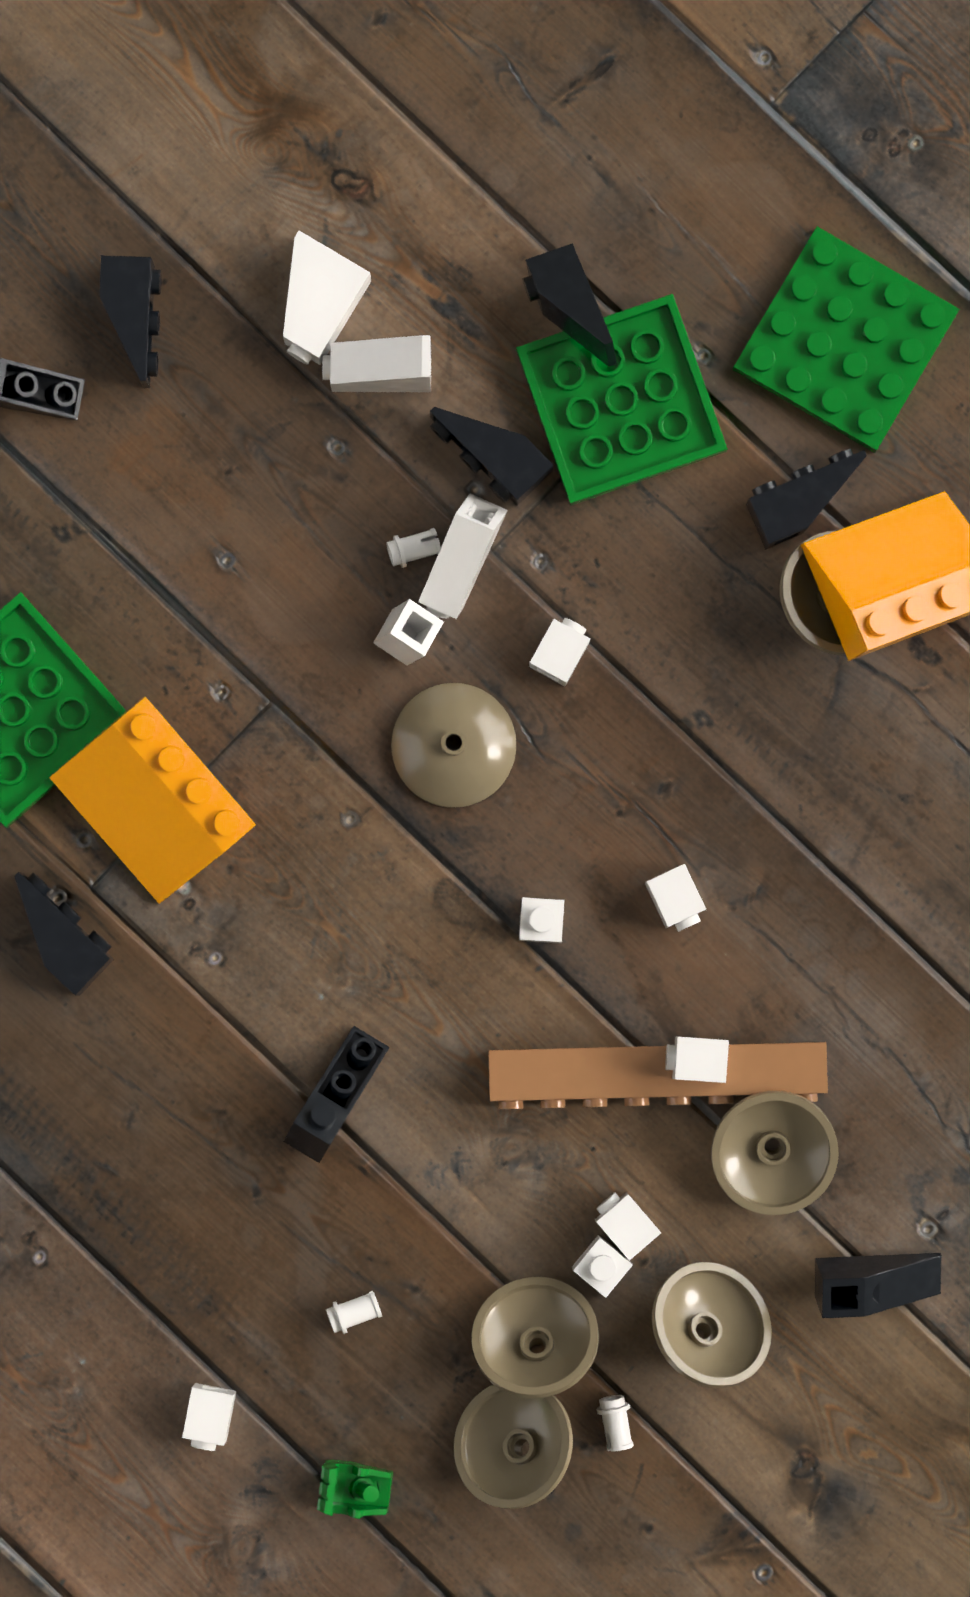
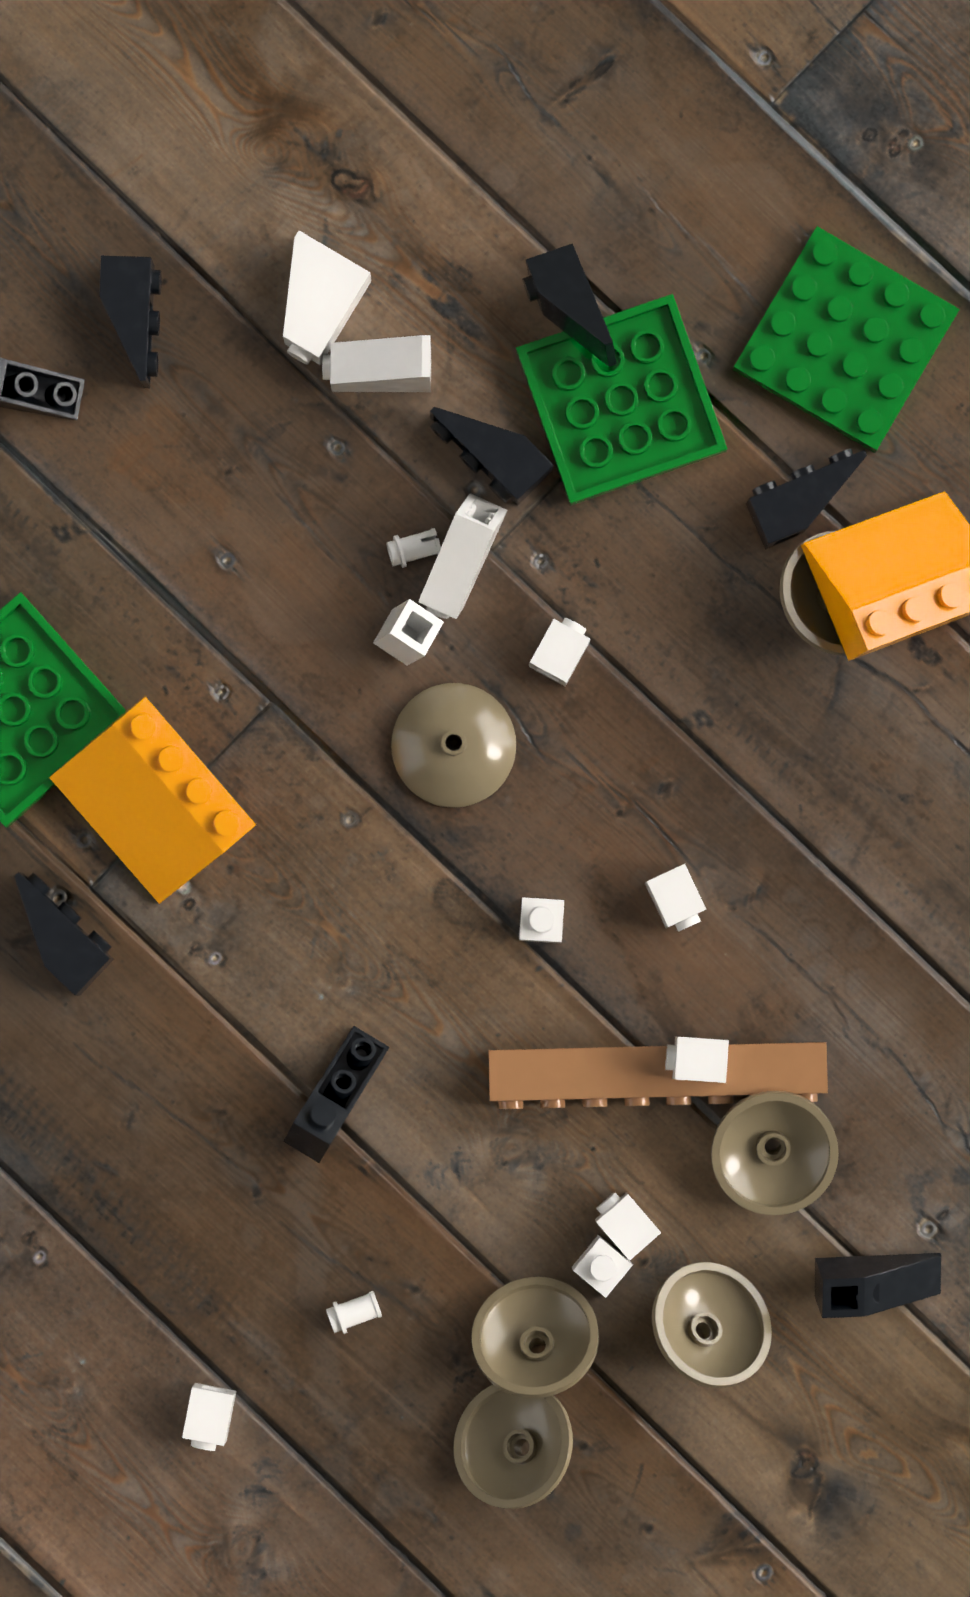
green hand [317,1459,393,1519] -> none
white pin [597,1395,634,1451] -> none

